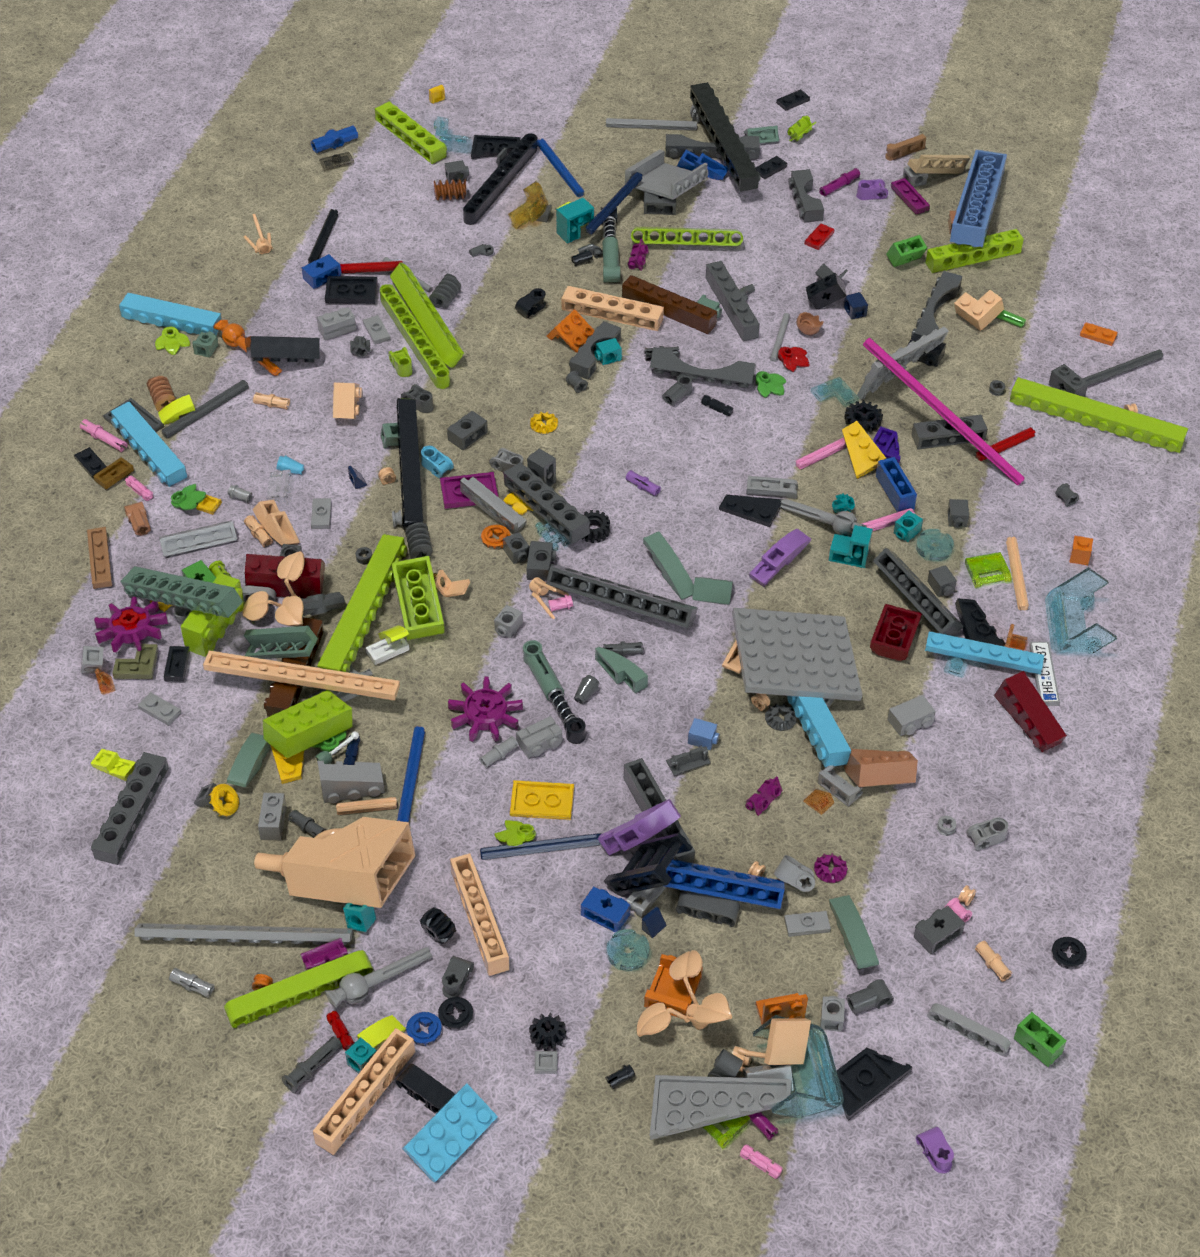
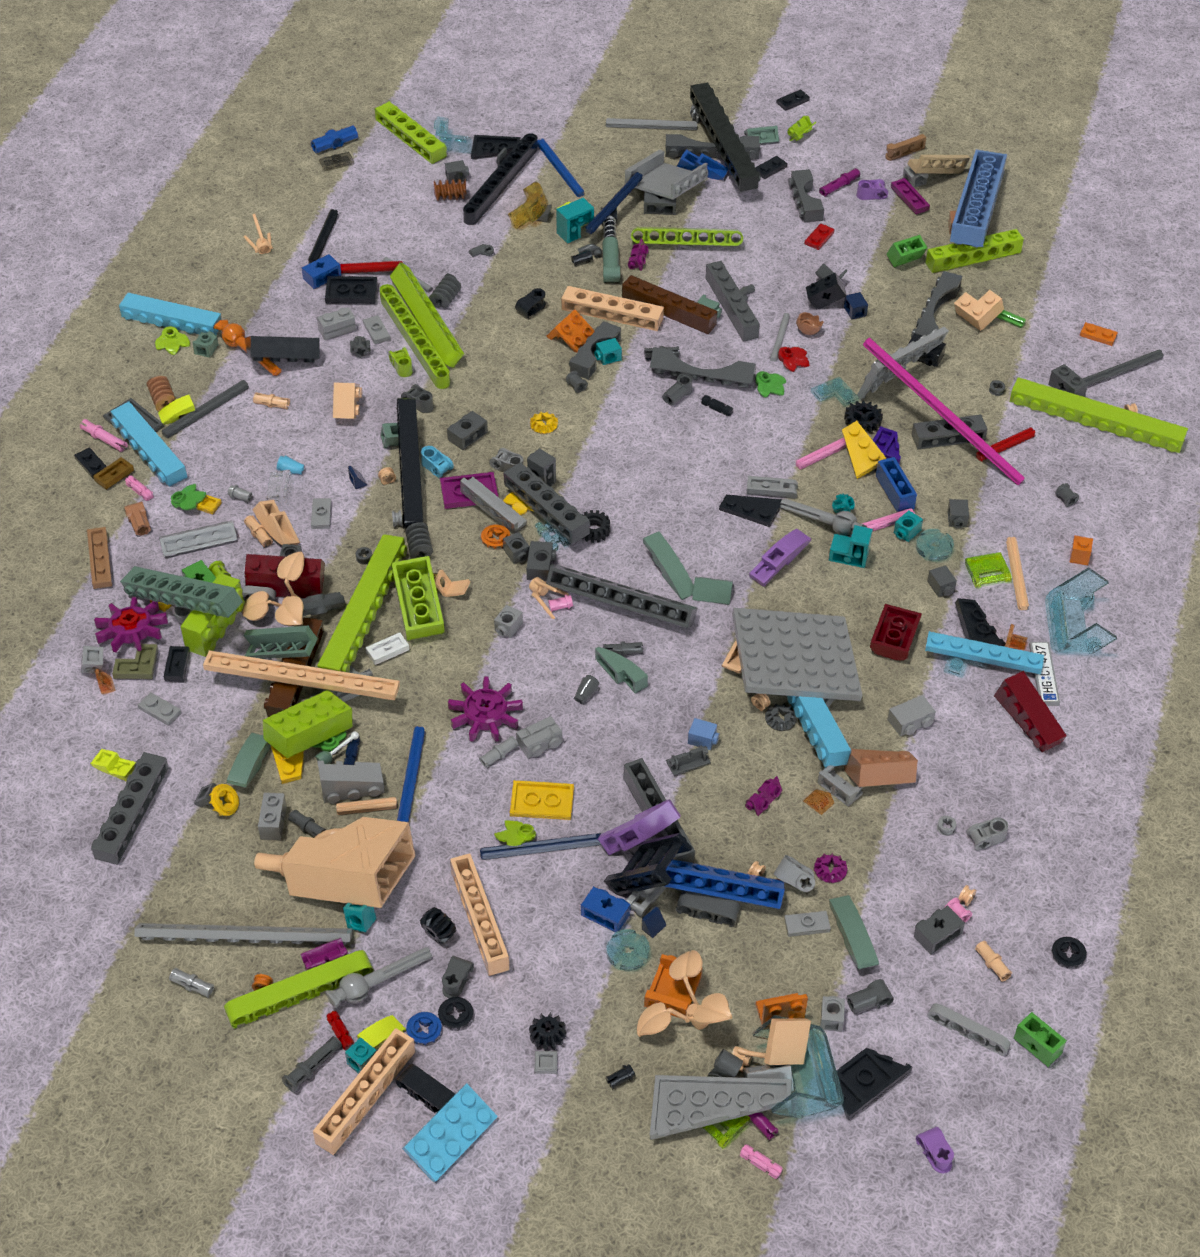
neon yellow slope [378,625,409,644] -> none
yellow tile [429,85,445,104] -> none
piece [523,640,586,744] -> none
medium lavender pin [625,470,661,496] -> none
dark grey brick [873,548,964,637] -> none

